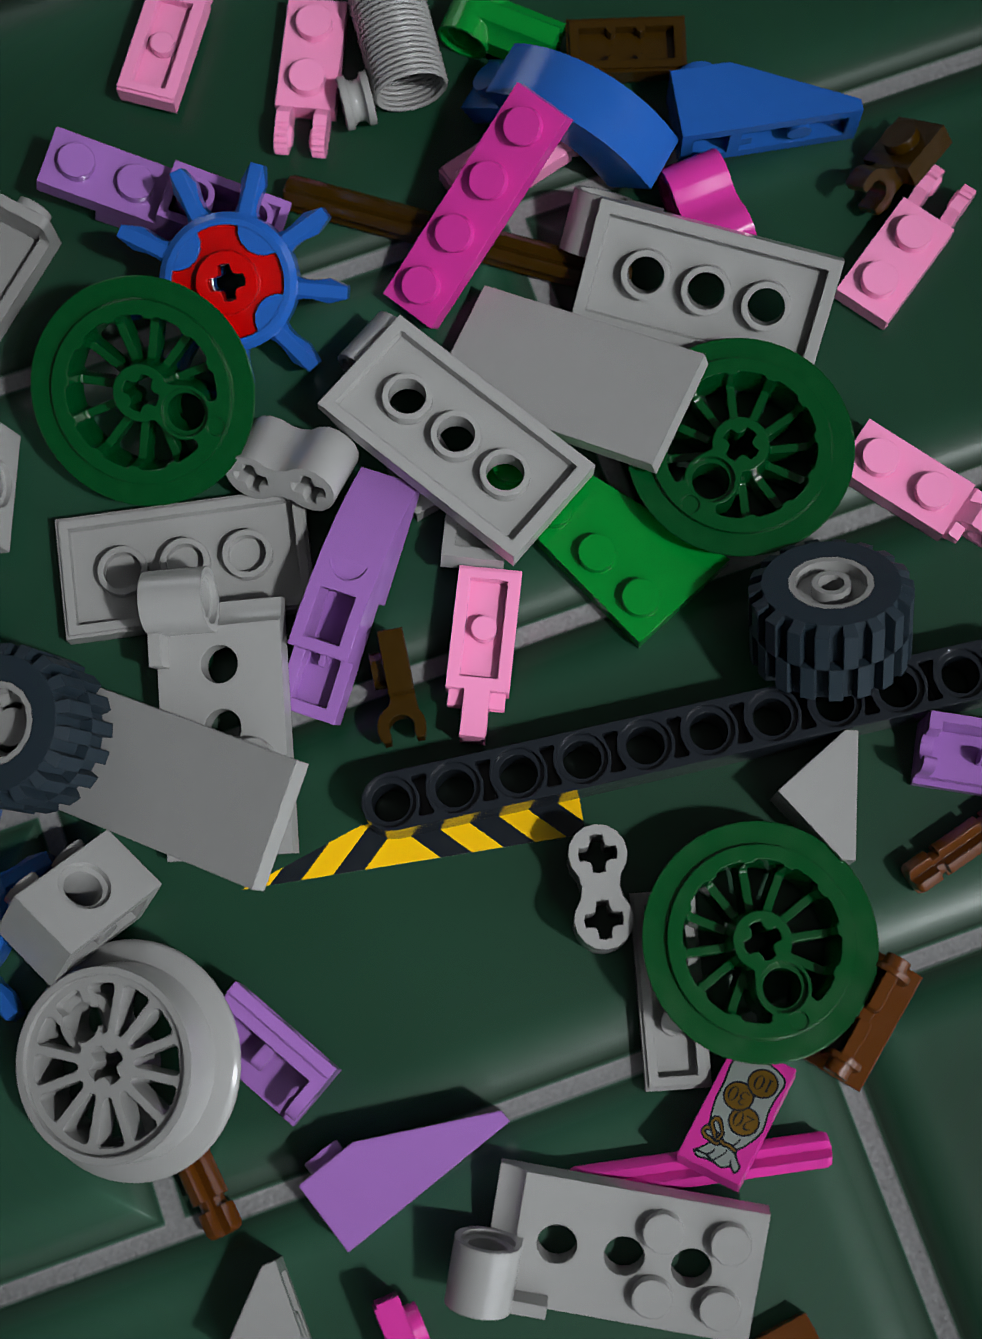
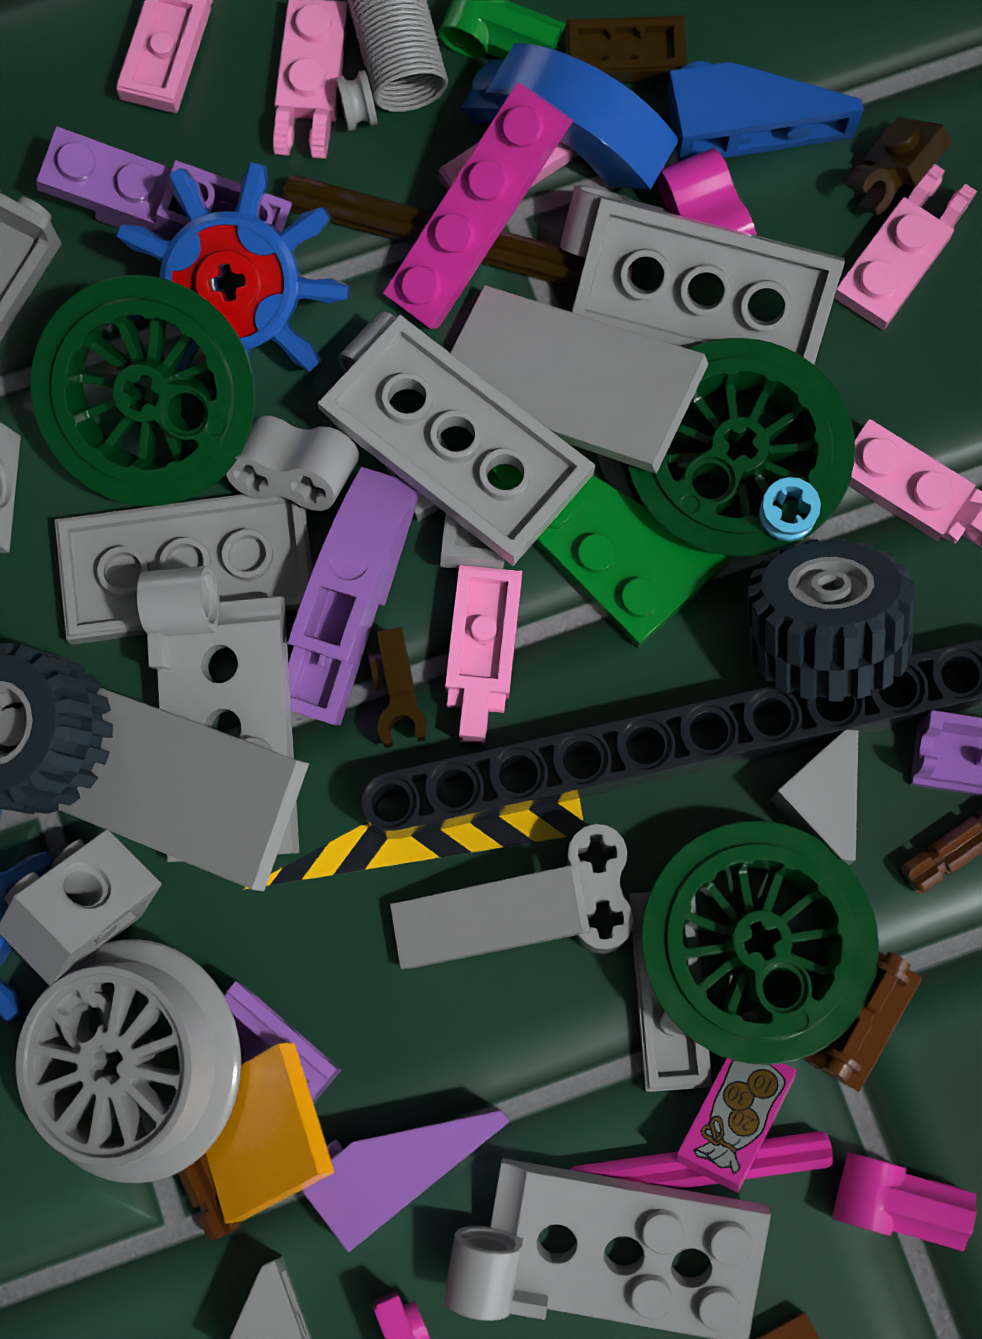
none -> light orange tile [206,1043,335,1224]
none -> light grey tile [390,866,590,969]
none -> medium azure bush [759,477,821,542]
none -> dark pink piece [832,1152,977,1251]

